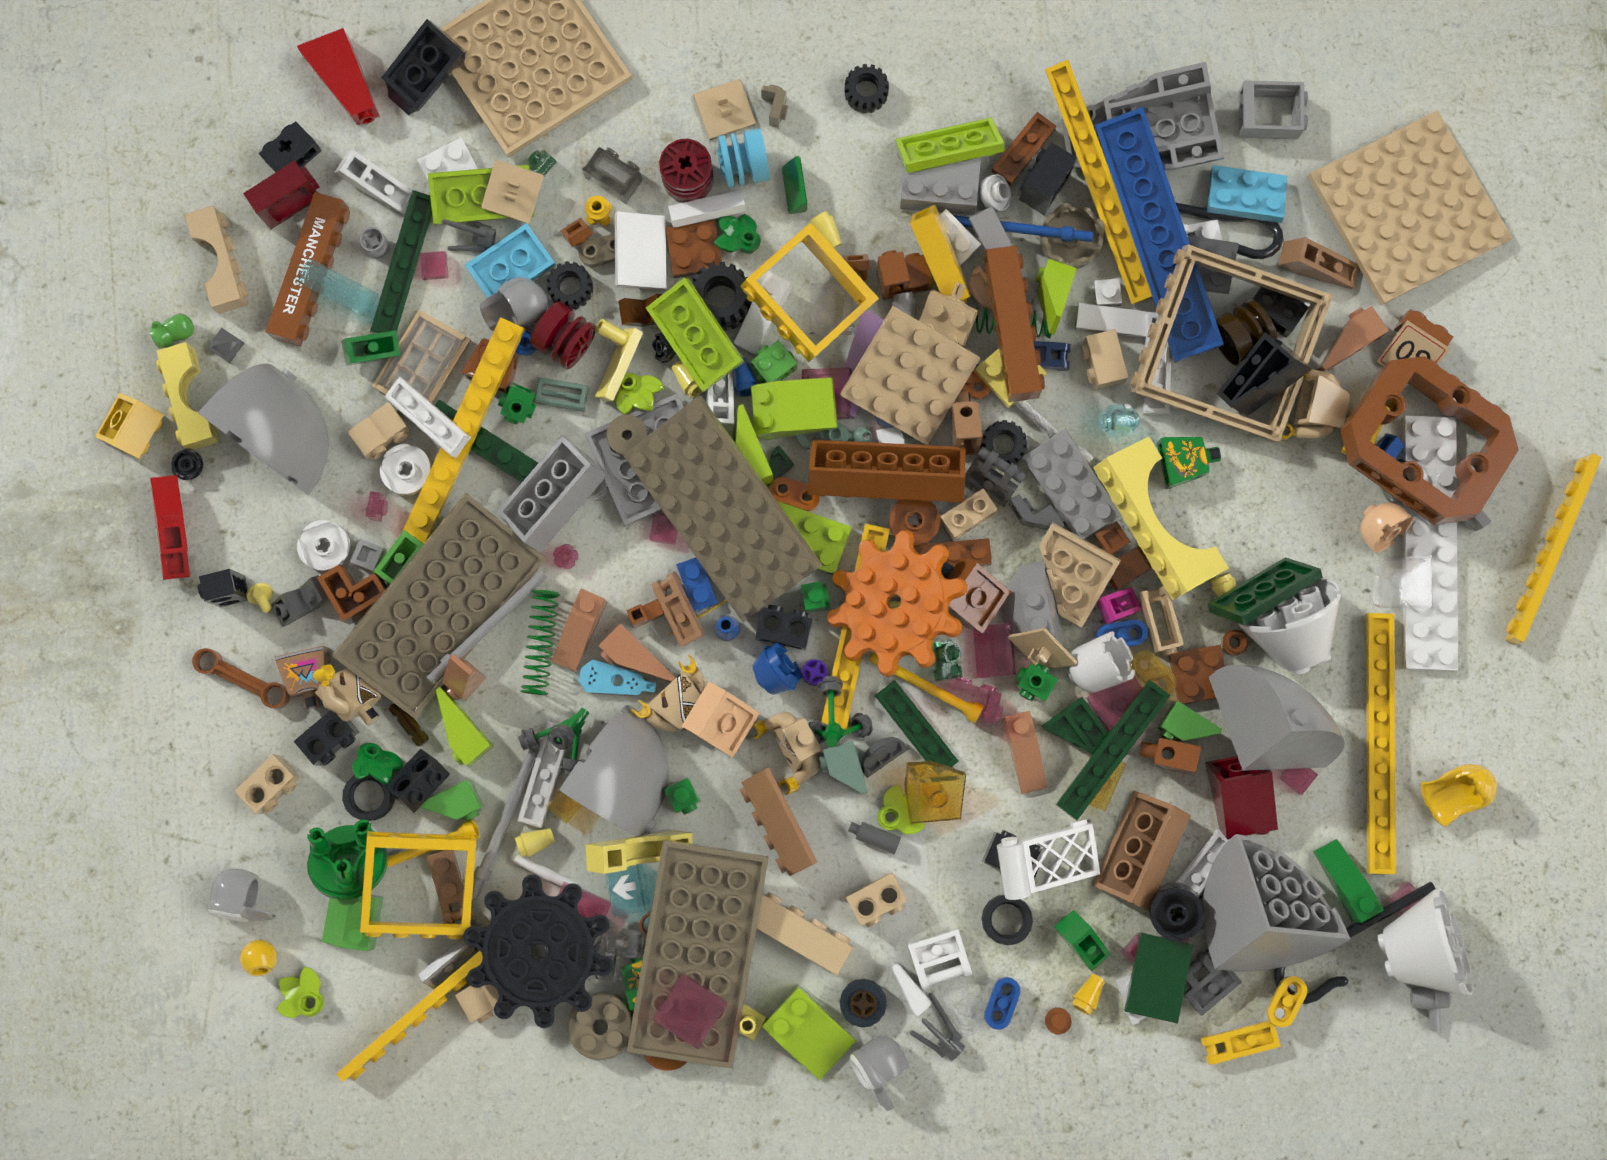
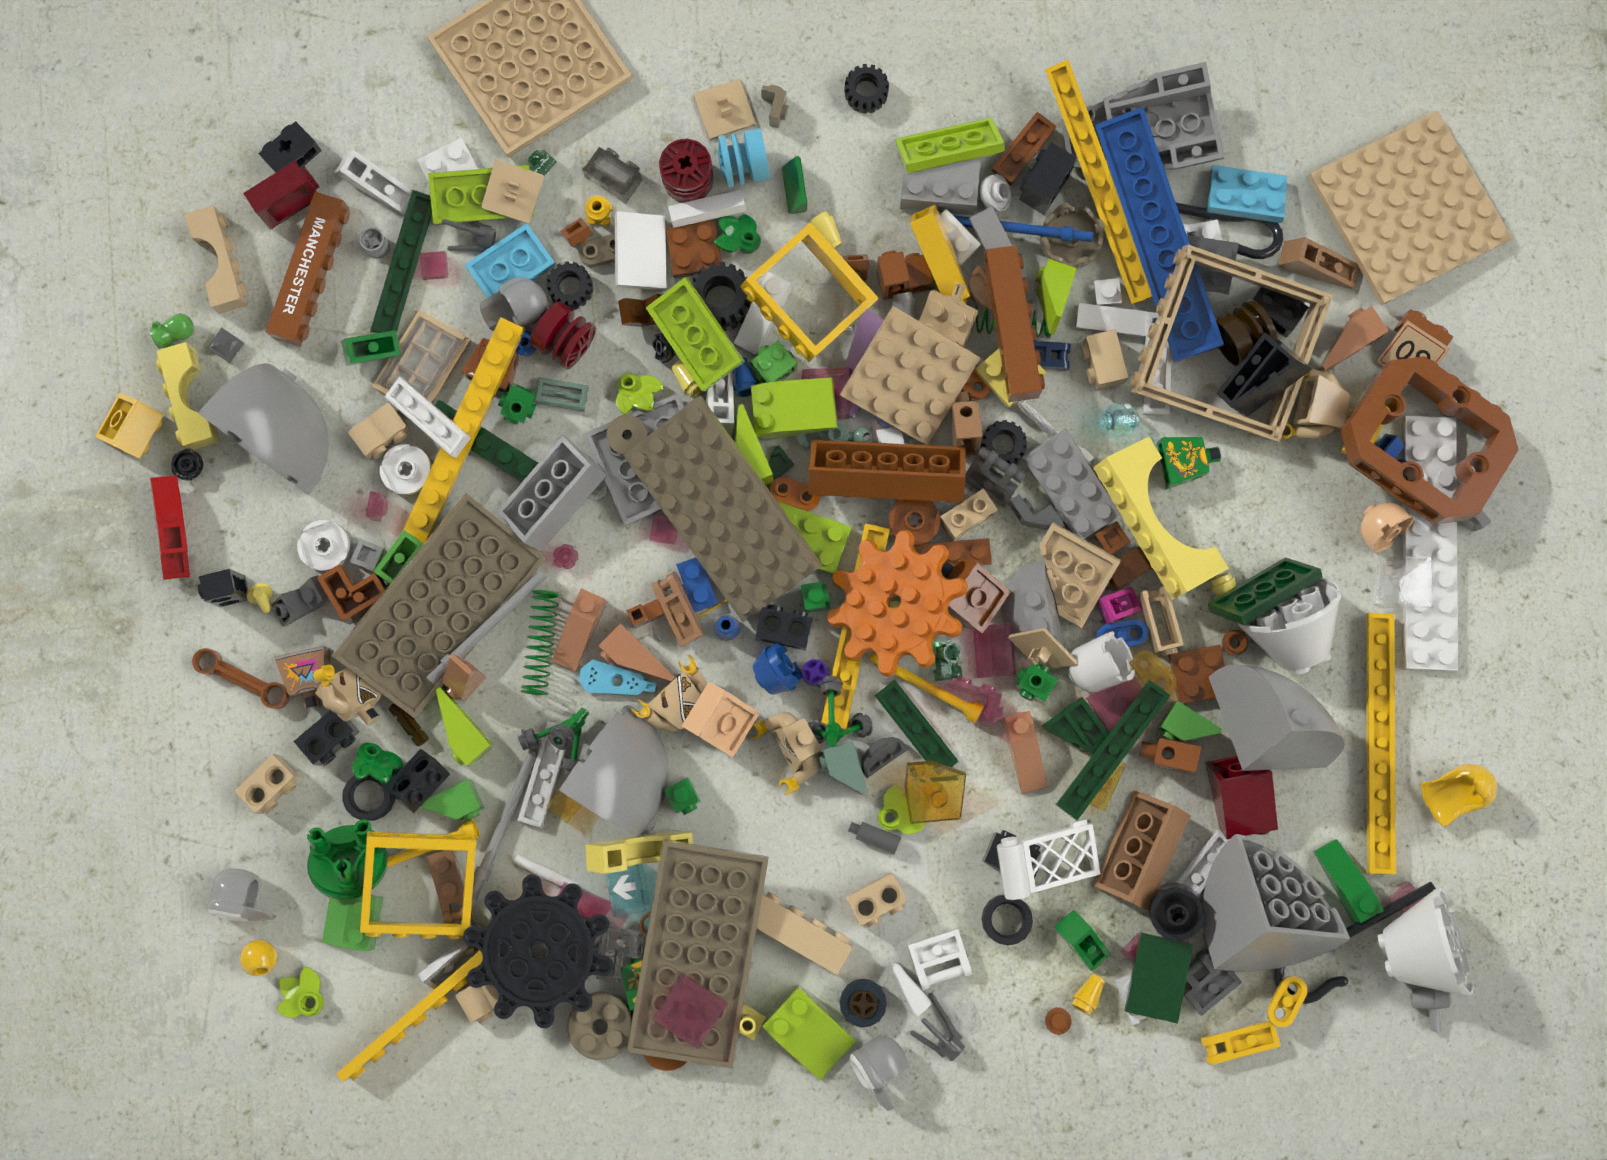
red slope [297,28,380,125] -> none
clear light blue plate [297,258,379,317] -> none
black slope [381,19,466,116] -> none
light yellow cone [515,828,555,858] -> none
light yellow piece [595,319,643,401] -> none
medium nougat slope [740,767,817,876] -> none
blue plate [984,977,1021,1030] -> none
light grey window [1239,80,1308,139] -> none
clear pink tile [1279,768,1318,795] -> none
yellow plate [1505,453,1602,645] -> none

